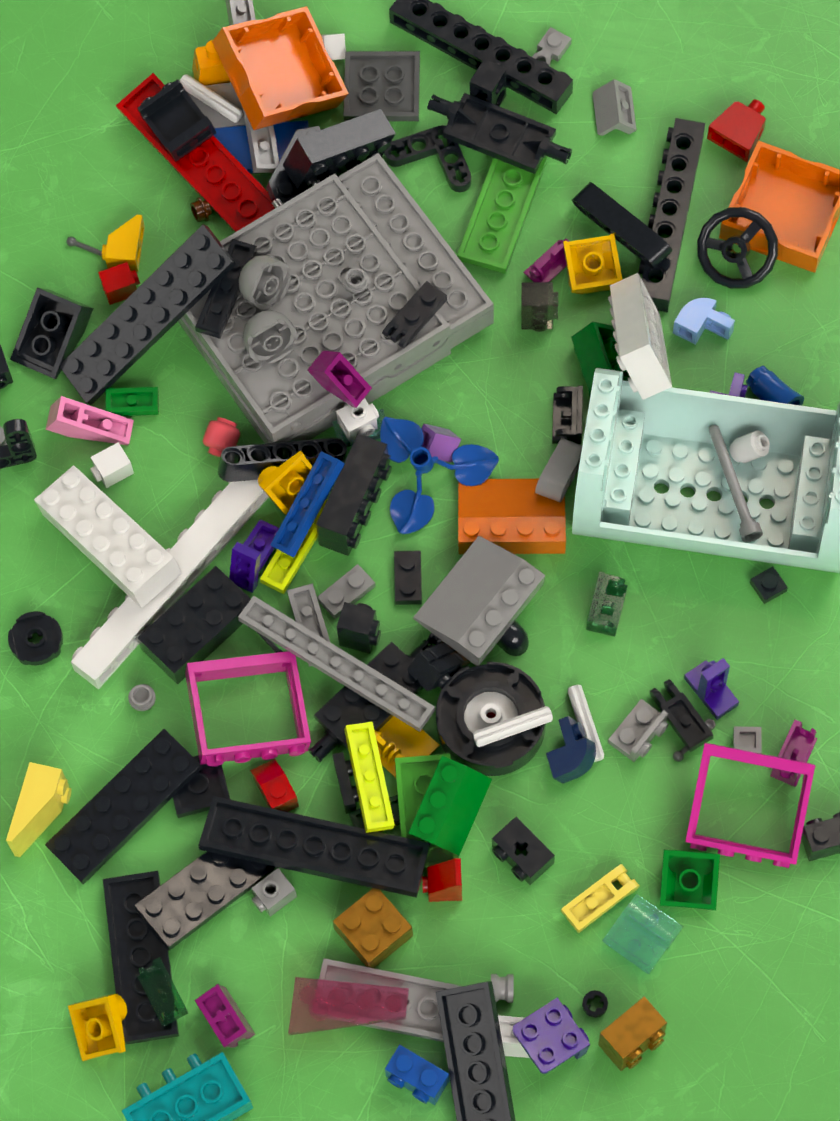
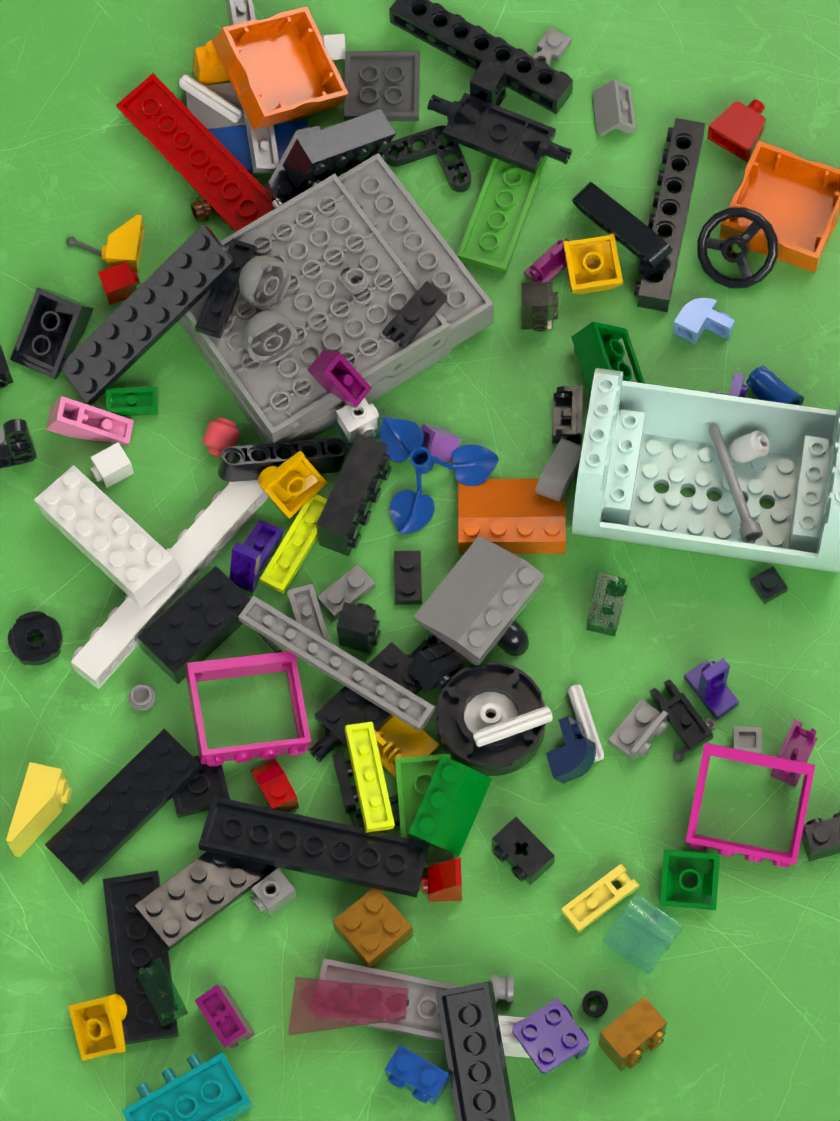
black panel [137,79,217,162] -> none
blue plate [270,451,345,558] -> none
white brick [608,273,672,400] -> none

